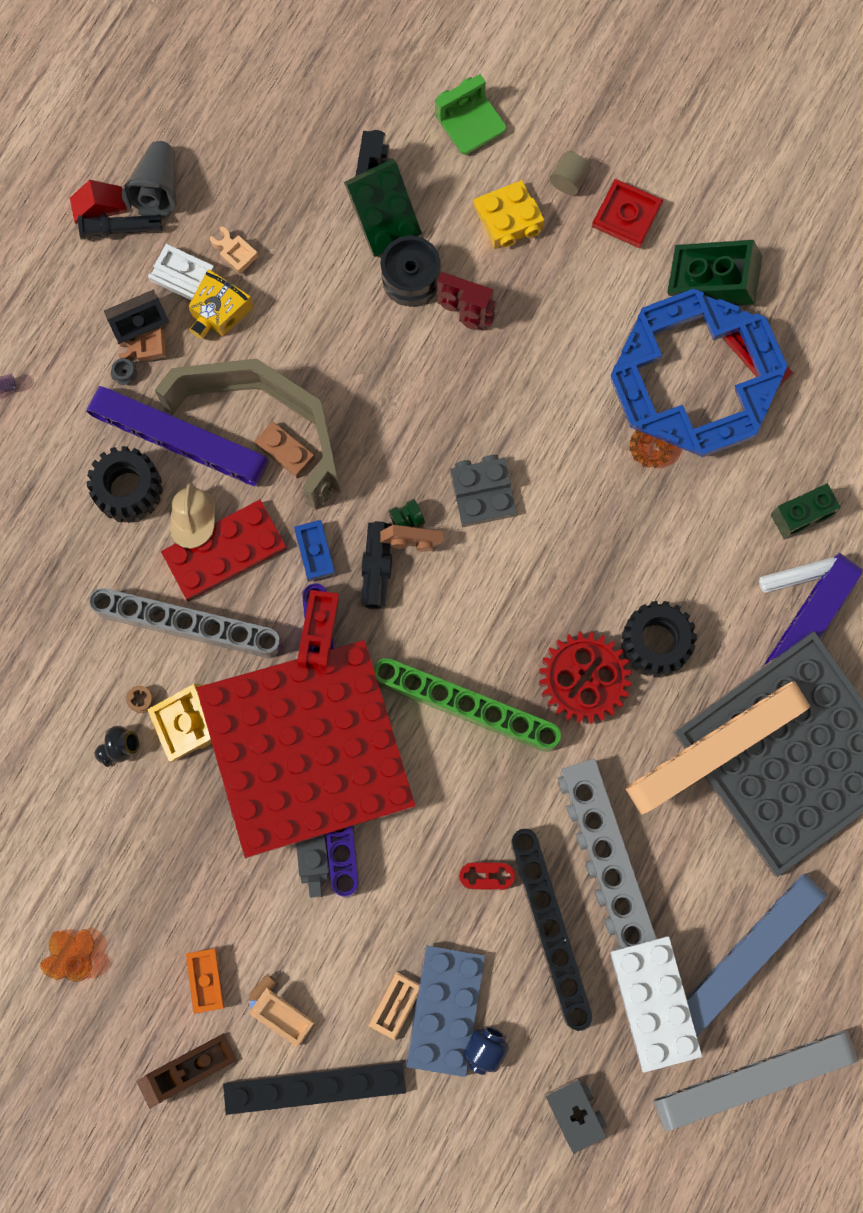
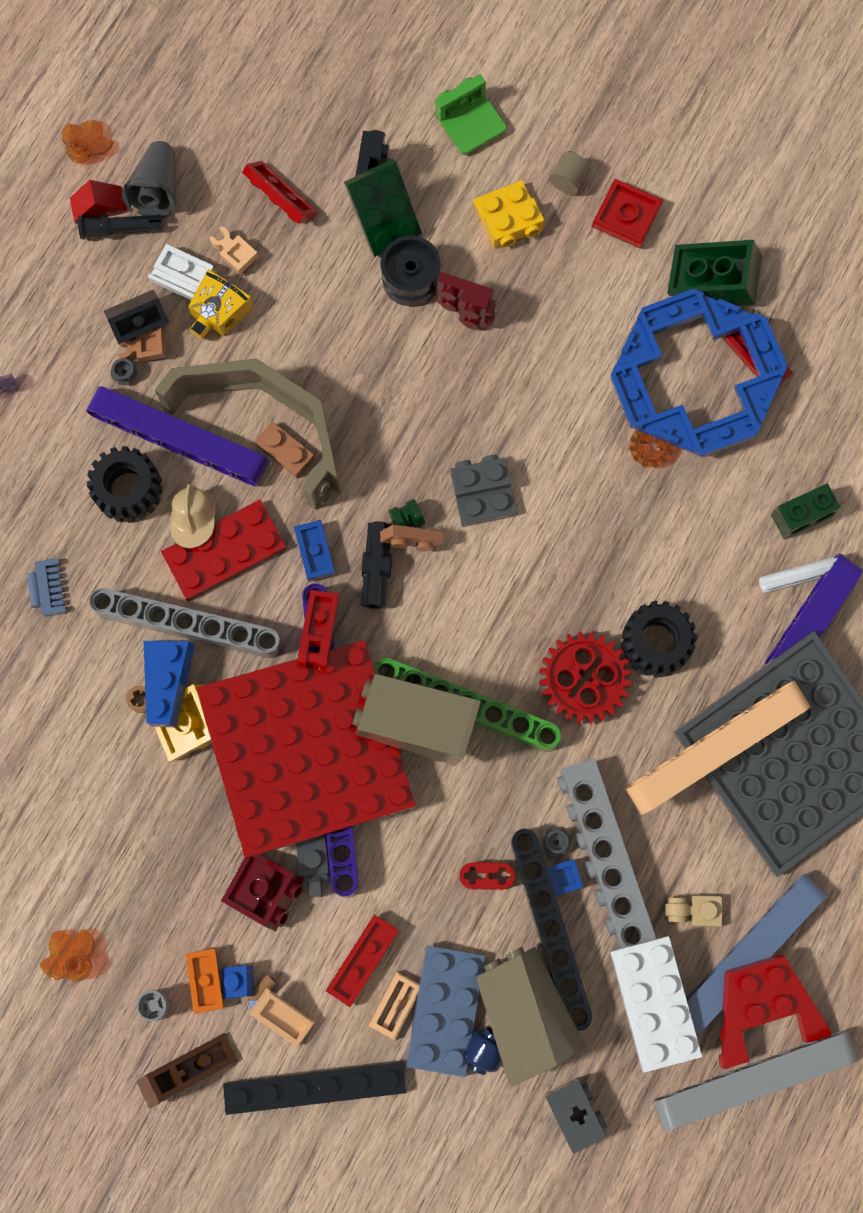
black animal [94,725,139,767] -> none
none -> sand blue piece [27,558,67,617]
none -> clear orange plate [61,120,113,164]
none -> light grey wheel [136,990,171,1021]
none -> blue wing [144,641,195,728]
none -> dark red plate [221,854,304,931]
none -> blue plate [222,965,254,999]
none -> red plate [242,161,318,224]
none -> red plate [325,914,399,1007]
none -> dark tan slope [352,674,481,766]
none -> dark tan slope [476,947,586,1087]
none -> dark grey plate [542,828,571,857]
none -> blue plate [547,859,583,896]
none -> tan plate [665,896,722,927]
none -> red wing [719,954,832,1070]

